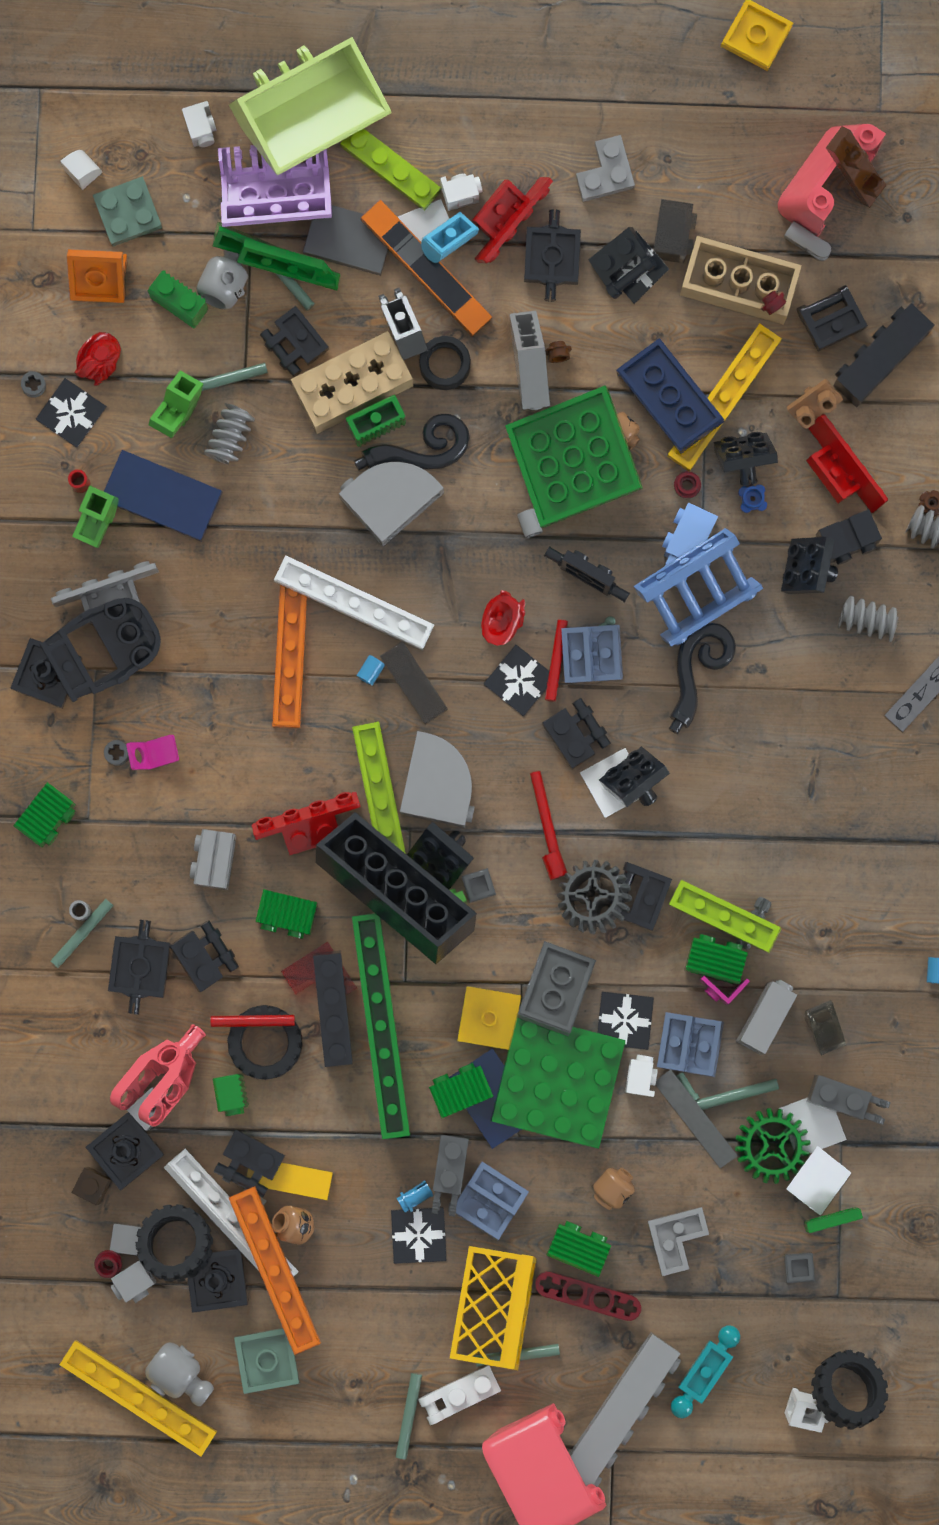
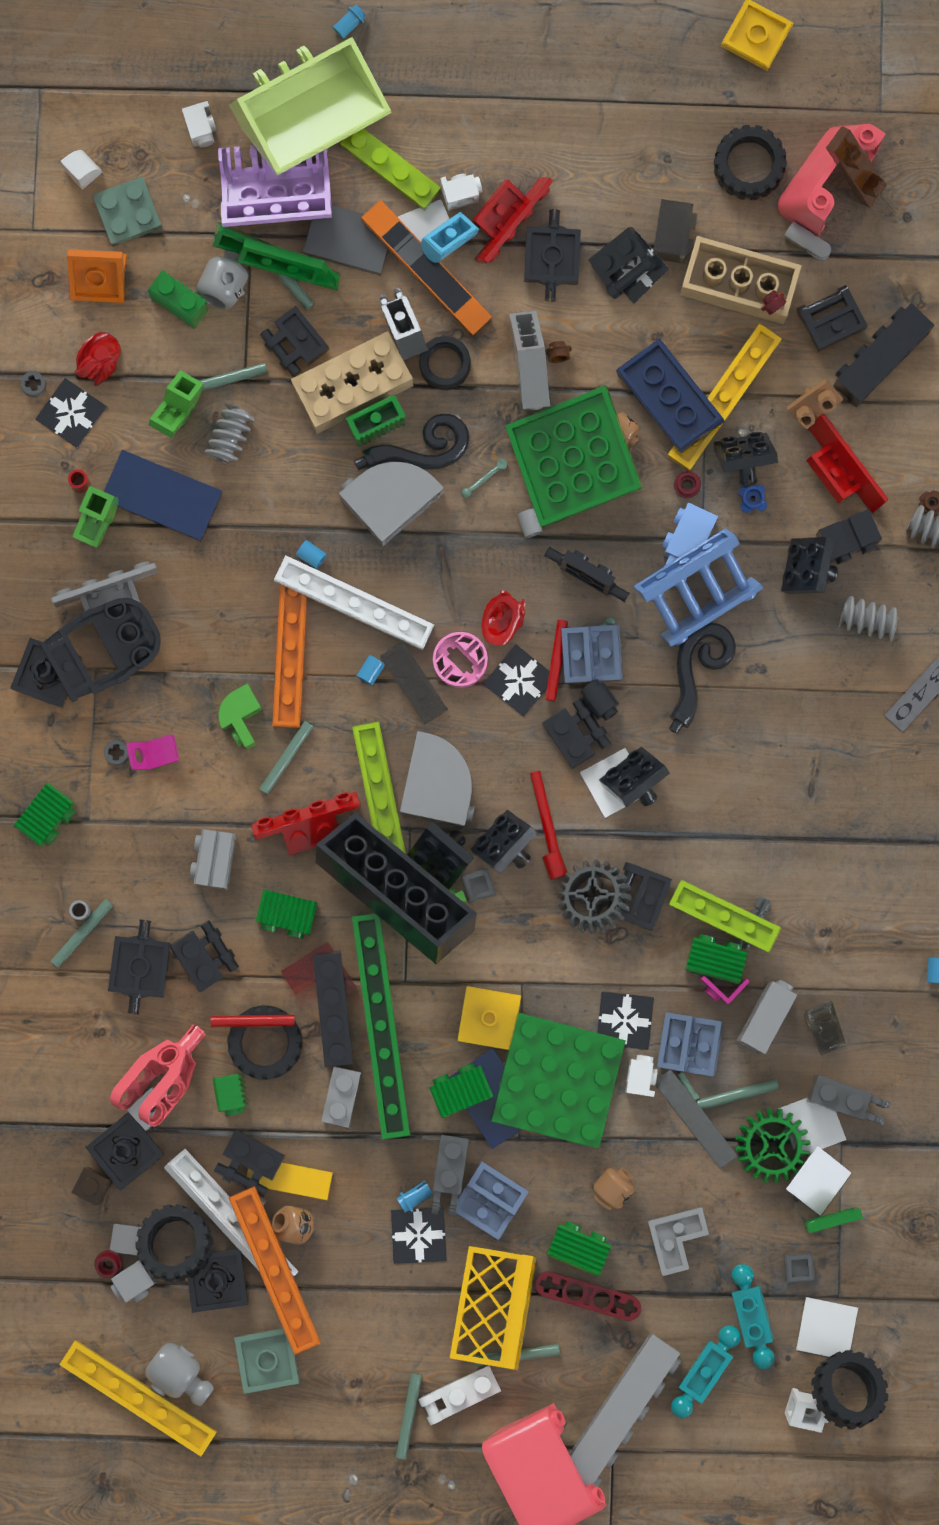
dark grey tile [517,941,596,1037] -> none
light grey plate [576,135,635,202] -> none
none -> bright green brick [219,683,263,750]
none -> sand green bar [259,721,314,795]
none -> dark azure hinge [296,540,327,569]
none -> light grey brick [321,1067,362,1128]
none -> dark azure pin [332,4,366,39]
none -> bright pink piece [433,632,488,688]
none -> sand green hinge [461,459,508,498]
none -> black plate [470,810,537,874]
none -> black brick [580,679,619,721]
none -> black tyre [714,125,787,200]
none -> teal plate [731,1264,775,1370]
none -> white sticker [796,1297,858,1357]

